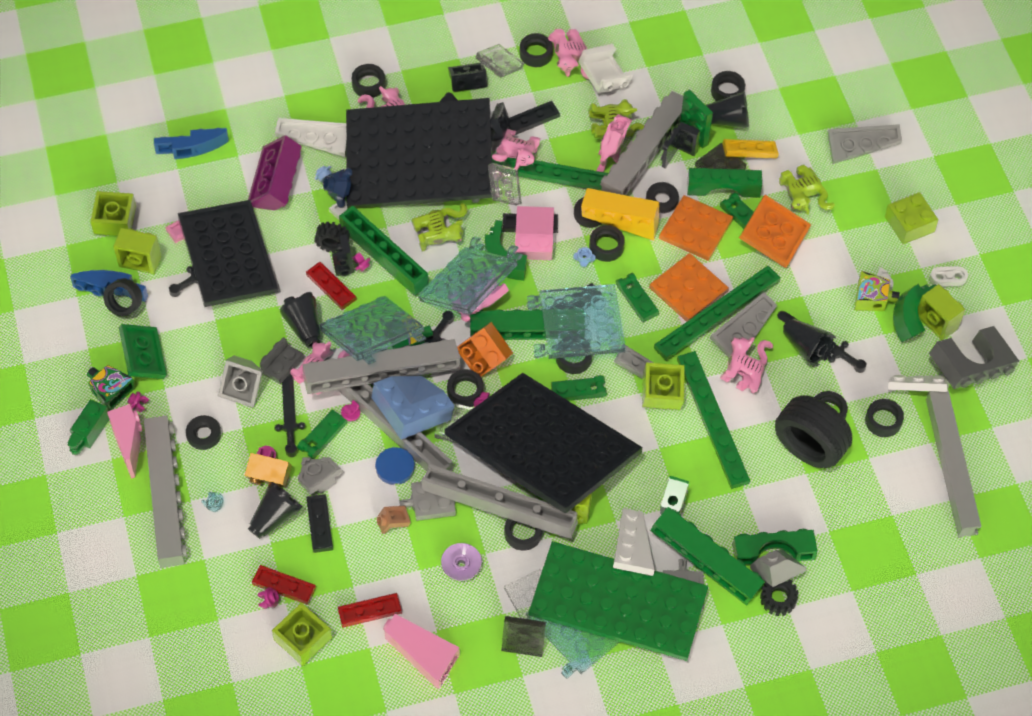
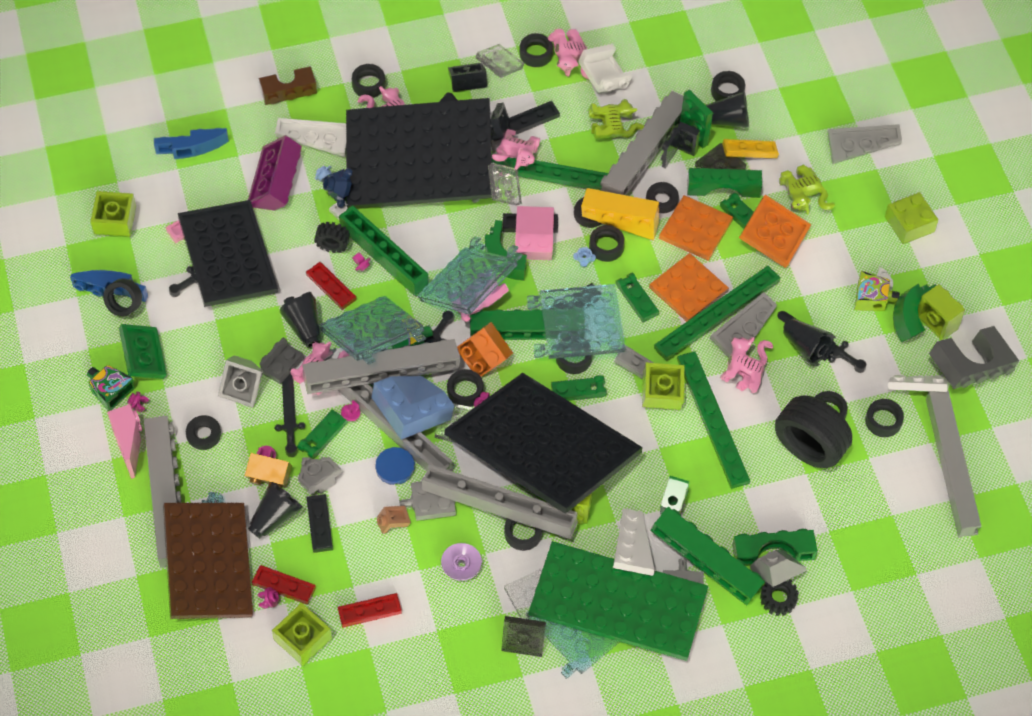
green hinge [67,399,109,455] -> none
lime brick [114,228,162,274] -> none
black bracket [332,234,355,276] -> none
bright pink slope [383,614,460,689] -> none
lime animal [411,203,467,251] -> none
bright pink animal [596,114,632,172] -> none
white plate [930,266,968,287] -> none
none -> reddish brown plate [163,503,253,619]
none -> reddish brown arch [259,66,317,105]

